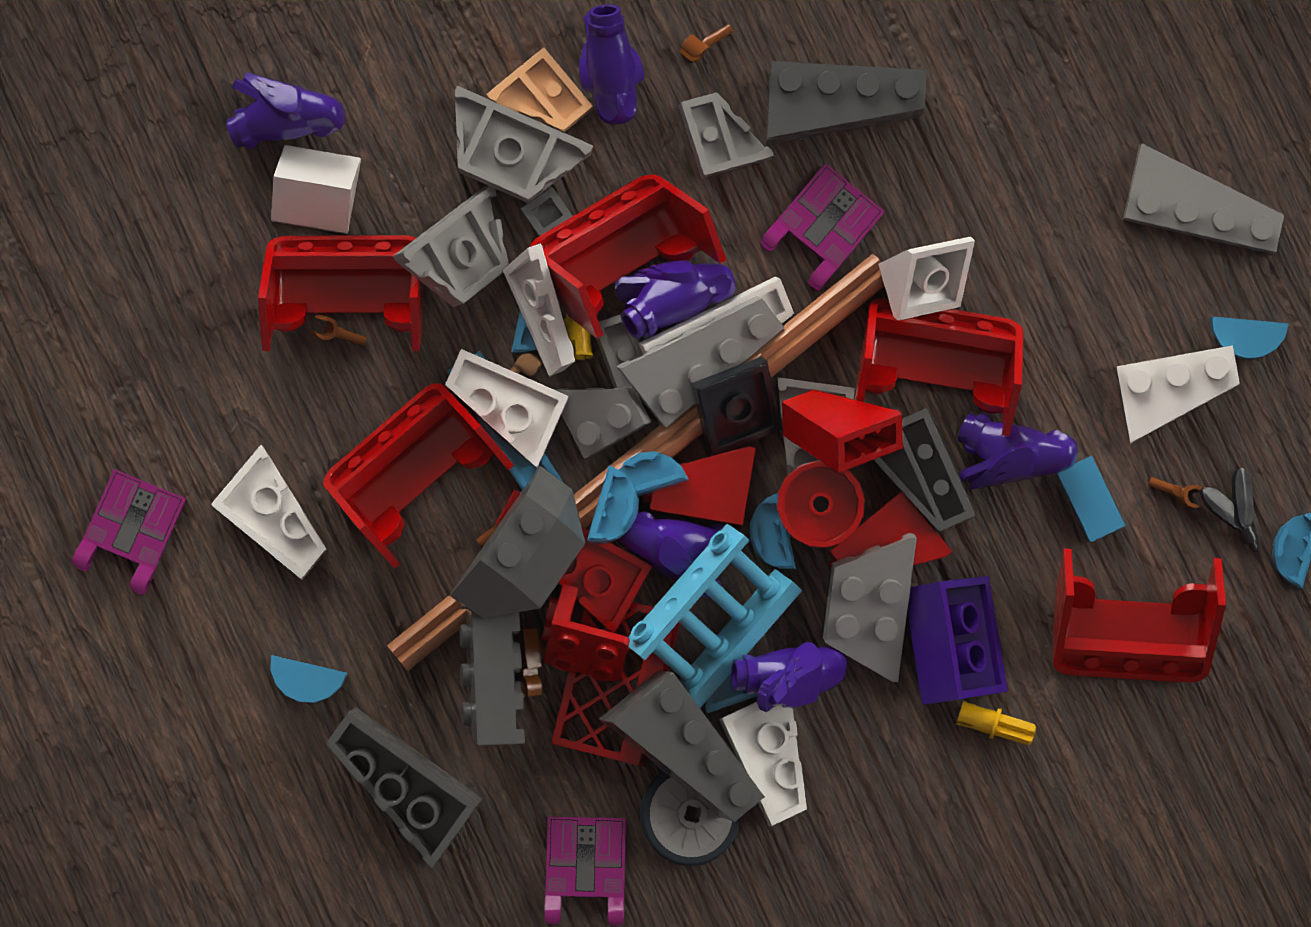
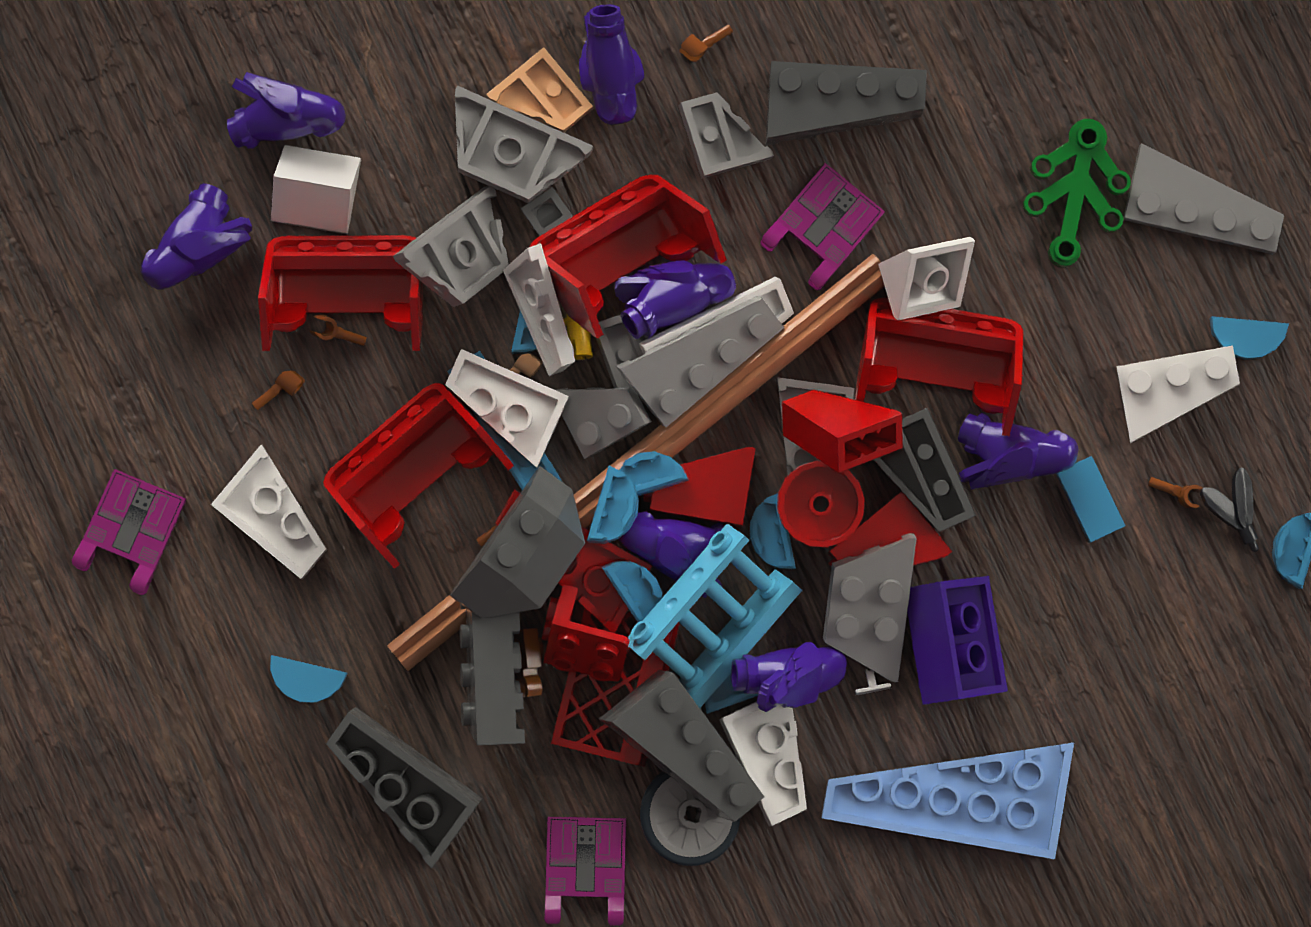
black tile [691,357,783,456] -> none
yellow axle [956,701,1036,745] -> none
red windscreen [1053,548,1226,683] -> none
none -> dark purple animal [140,183,252,290]
none -> dark orange hand [252,370,305,410]
none -> dark azure tile [601,561,662,623]
none -> light blue wing [821,743,1074,859]
none -> white piece [855,668,891,695]
none -> green plant [1023,119,1131,268]

